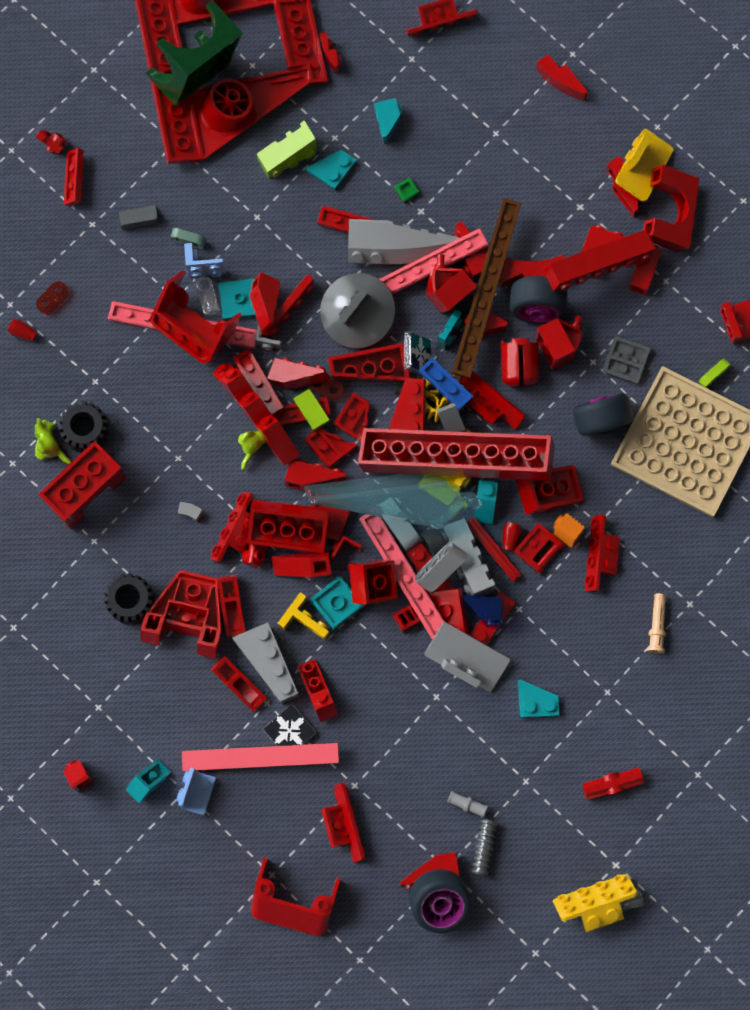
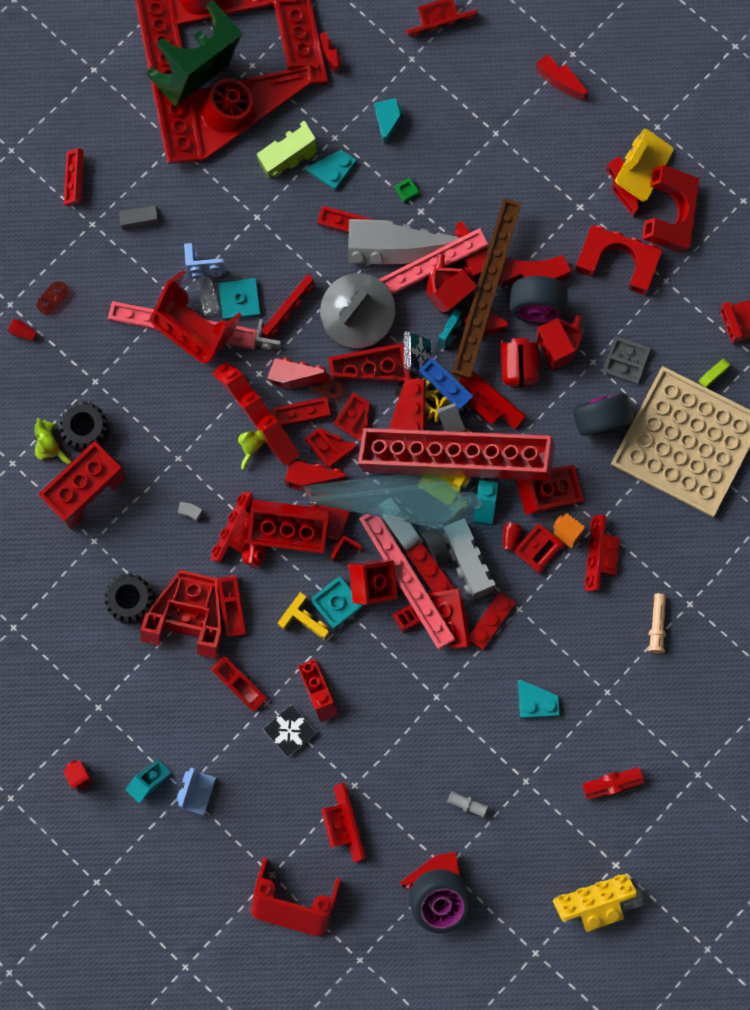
red plate [36,129,67,155] -> none
sand green beam [170,228,206,249] -> none
coral tile [182,743,339,771] -> none
light grey wedge [232,623,299,704] -> none
plate [233,349,285,416] -> none
red slope [249,272,281,333] -> none
red slope [272,550,331,577] -> none
lime tile [293,389,330,431] -> none
light grey beam [415,542,467,593] -> none
light grey bracket [424,622,510,692] -> none
clear blue slope [464,595,504,627] -> none
red axle [467,517,521,581] -> none
dark grey piece [471,819,498,876] -> none
red brick [544,229,656,291] -> none

